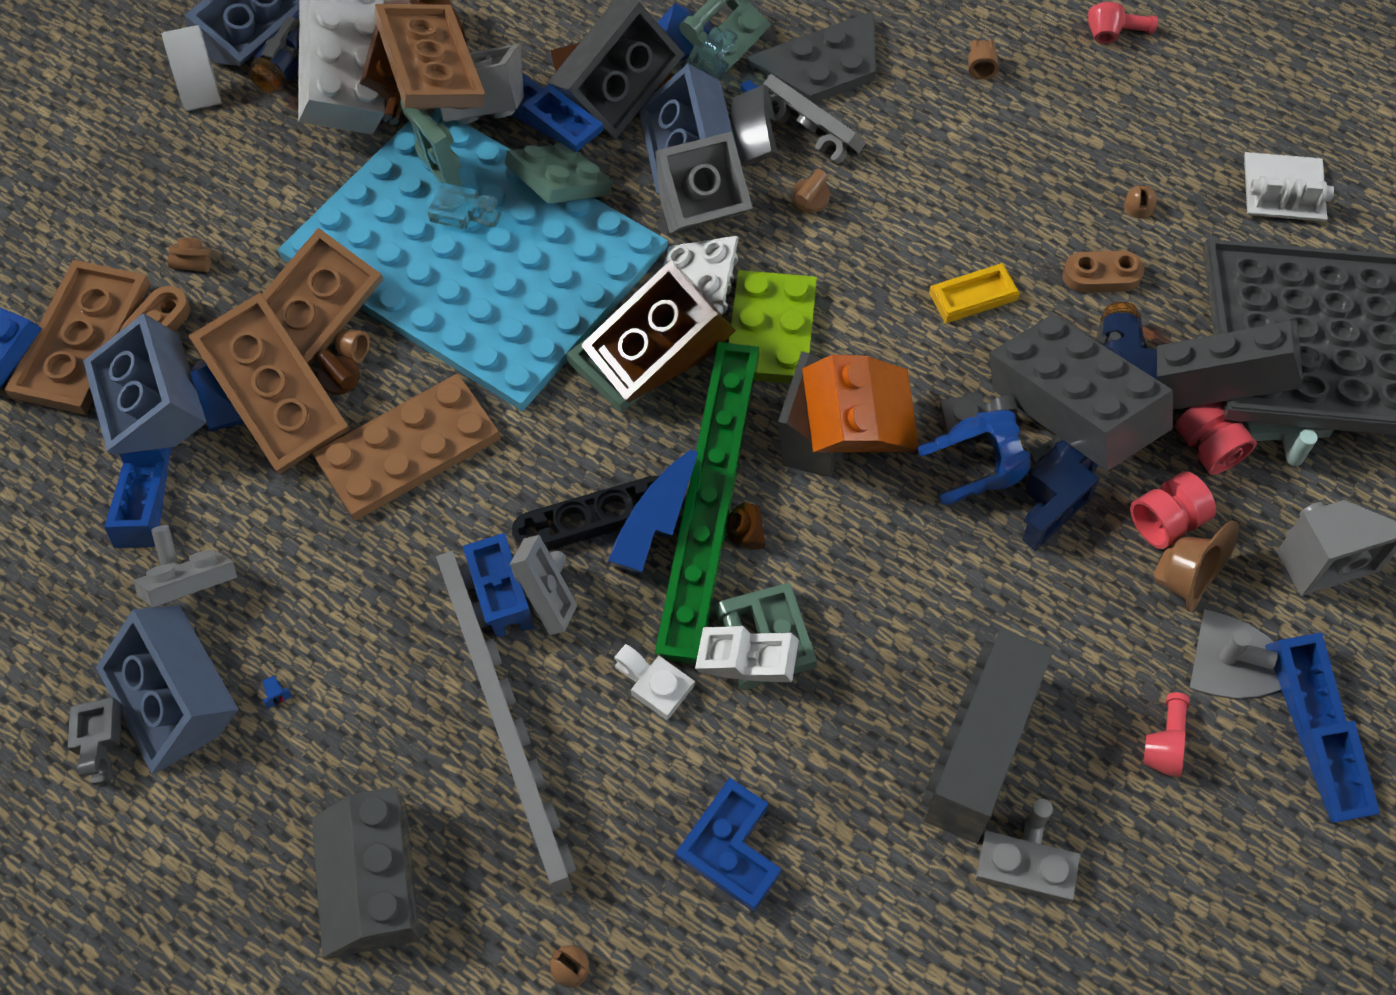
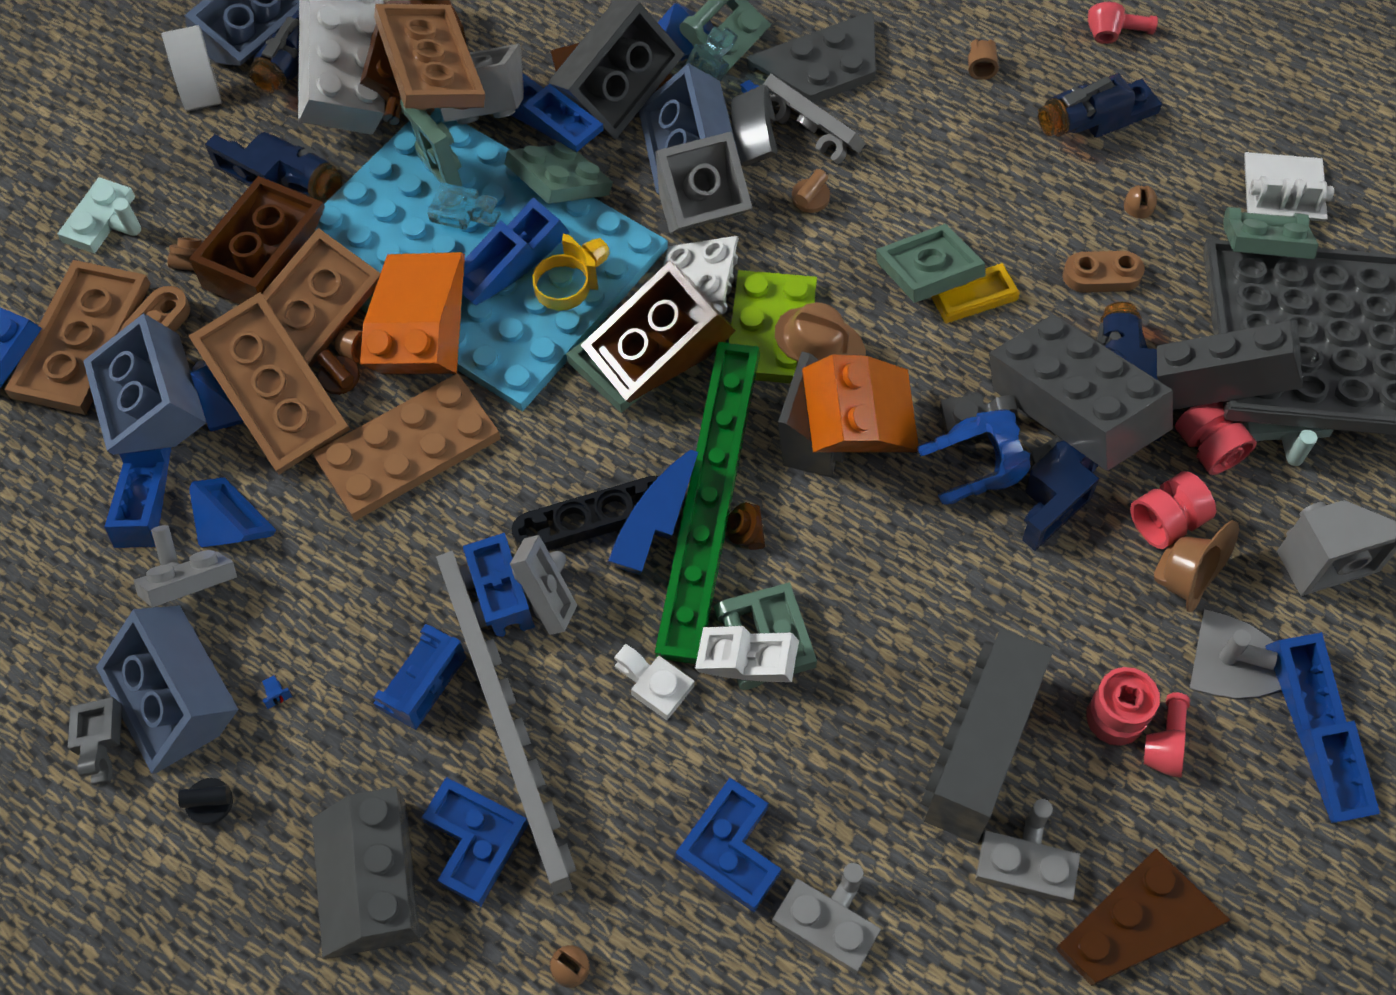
none -> light aqua plate [57,177,141,254]
none -> black plate [178,778,233,825]
none -> reddish brown slope [189,176,325,305]
none -> blue slope [189,477,276,547]
none -> dark blue plate [205,132,342,201]
none -> orange slope [360,252,465,374]
none -> blue hinge [373,624,466,730]
none -> blue plate [421,777,529,907]
none -> blue slope [462,197,570,306]
none -> yellow piece [532,234,610,311]
none -> light grey plate [772,863,881,975]
none -> medium nougat piece [775,302,866,362]
none -> sand green plate [876,223,985,303]
none -> dark blue plate [1038,73,1162,138]
none -> reddish brown wing [1056,849,1230,986]
none -> coral wheel [1086,667,1160,746]
none -> sand green plate [1224,207,1319,259]

